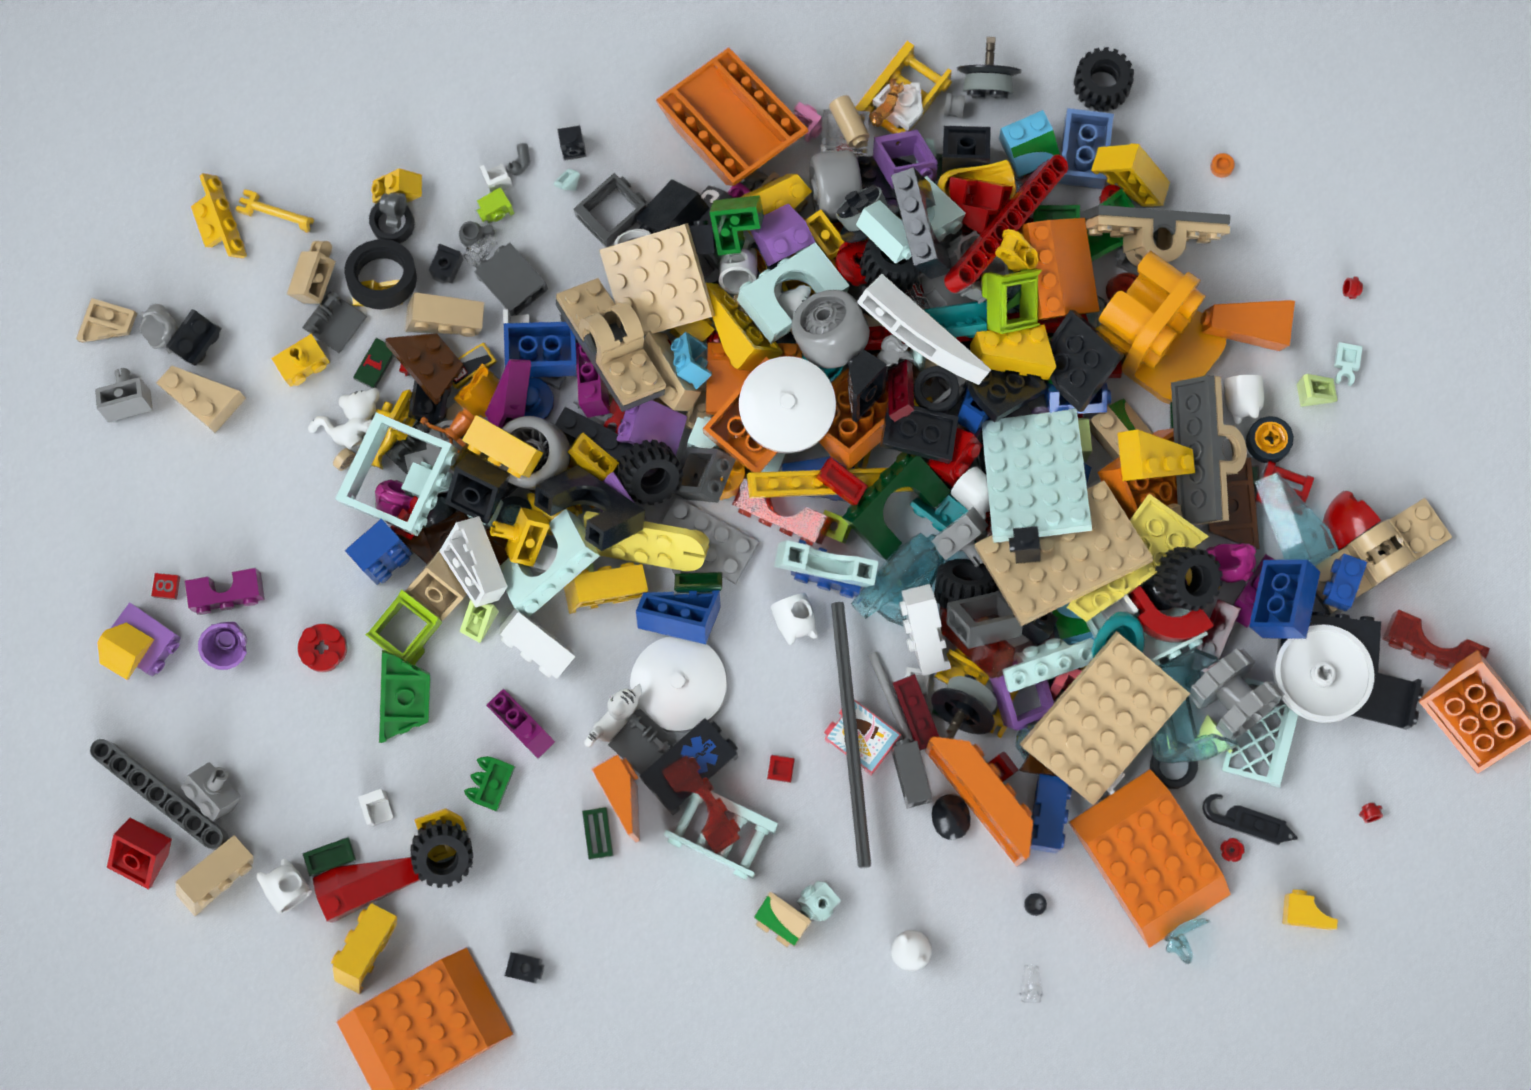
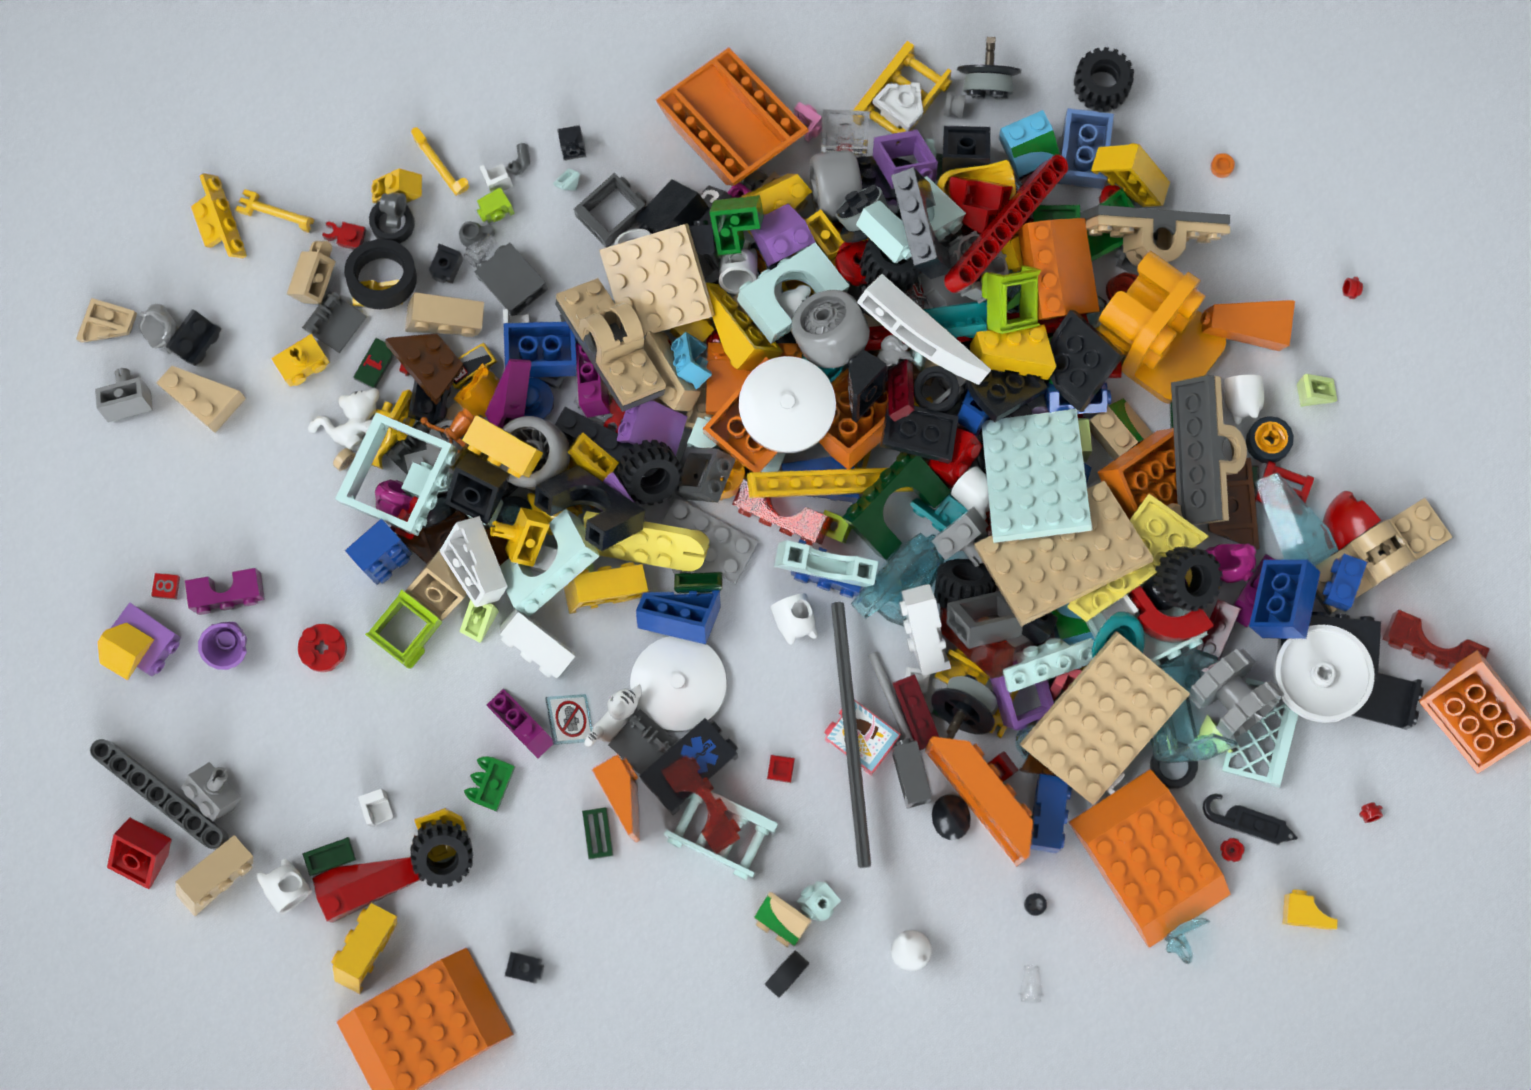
green wing [379,650,430,743] -> none
red tile [816,458,868,505] -> none
tan brick [829,95,870,149] -> none
clear orange arm [870,78,904,127] -> none
yellow piece [995,229,1038,270] -> none
black brick [1009,526,1041,564] -> none
yellow wedge [1117,430,1195,481] -> none
light aqua plate [1334,342,1363,386] -> none
none -> red plate [322,221,366,250]
none -> yellow hinge [411,127,469,196]
none -> piece [545,694,592,745]
none -> black tyre [765,950,809,998]

